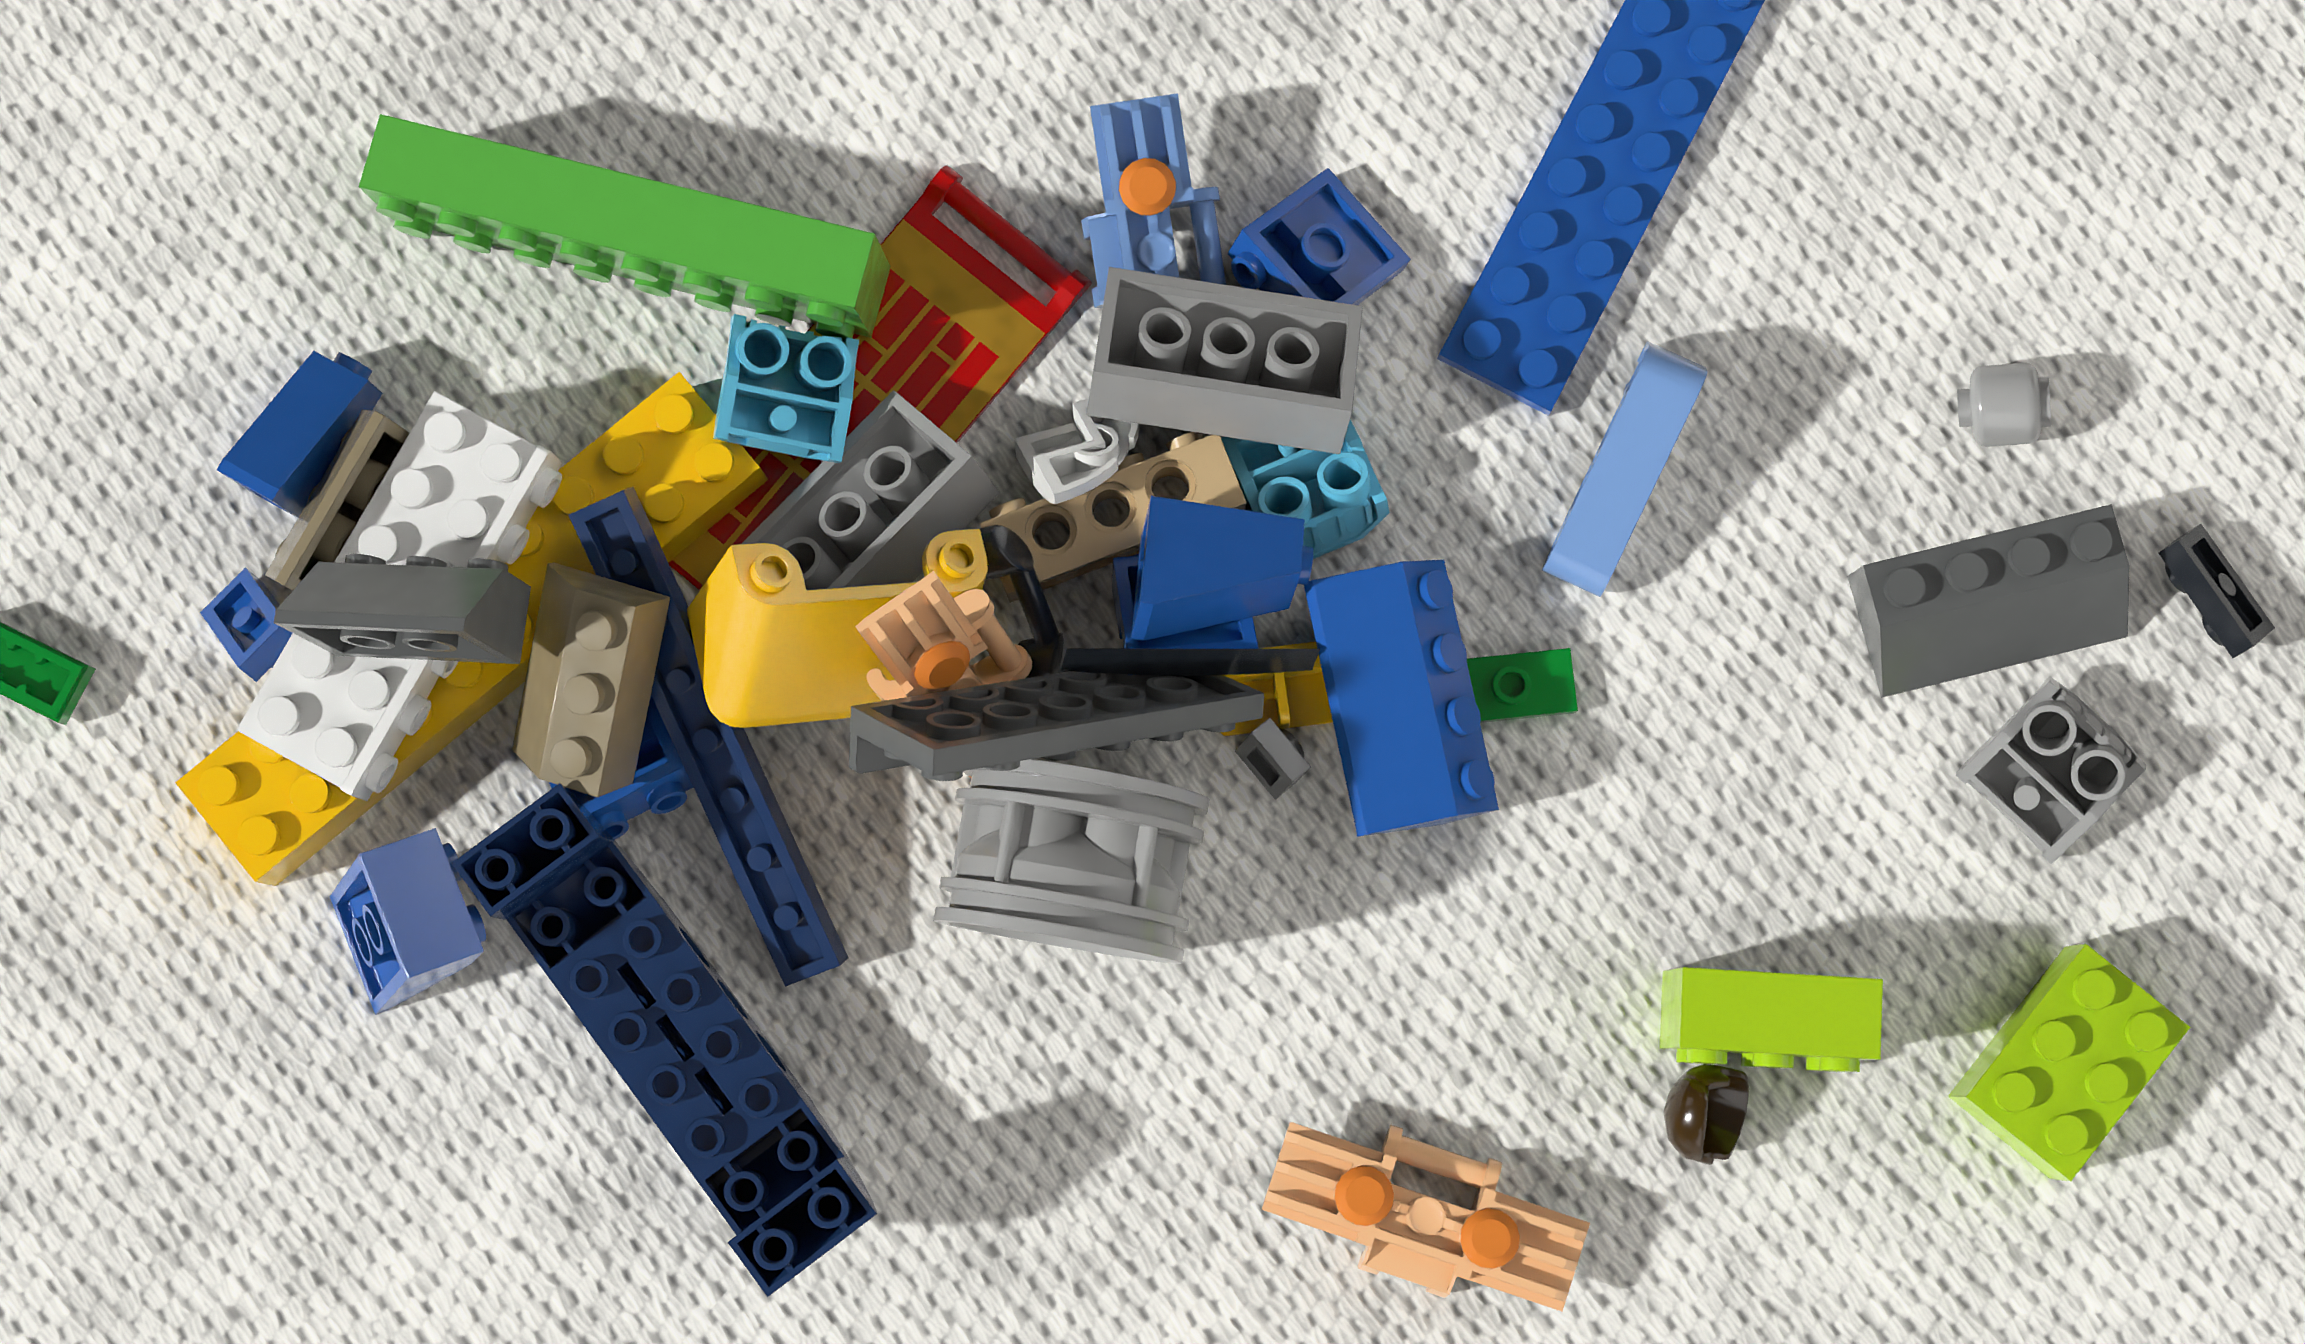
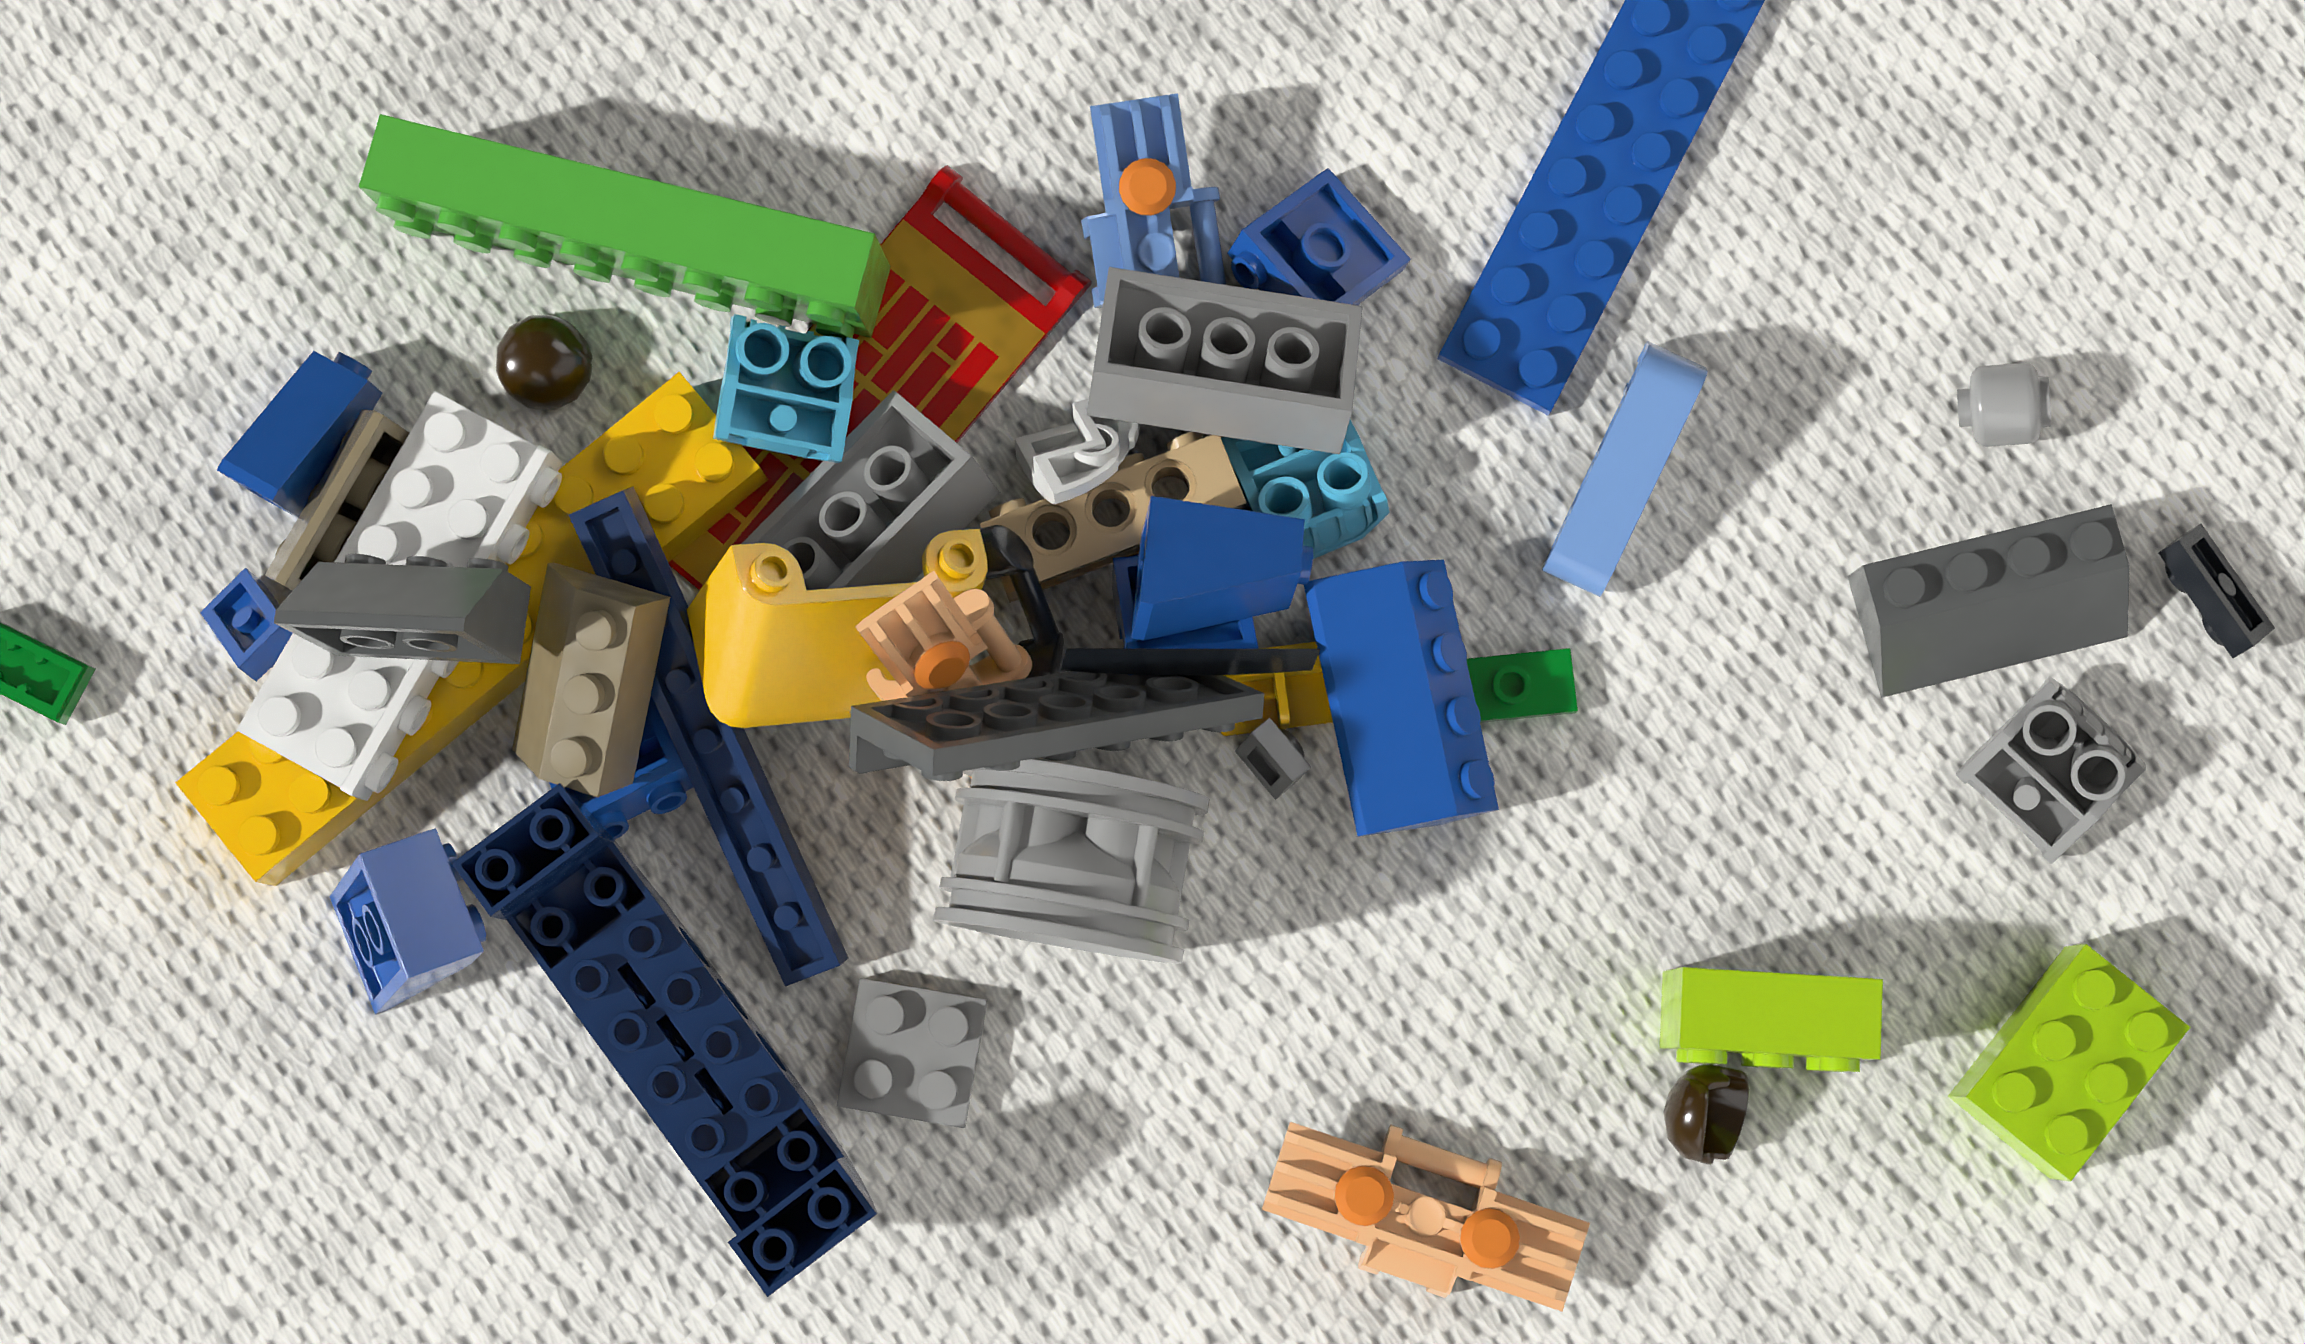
none -> dark brown hair [496,315,593,410]
none -> light grey plate [837,978,988,1128]

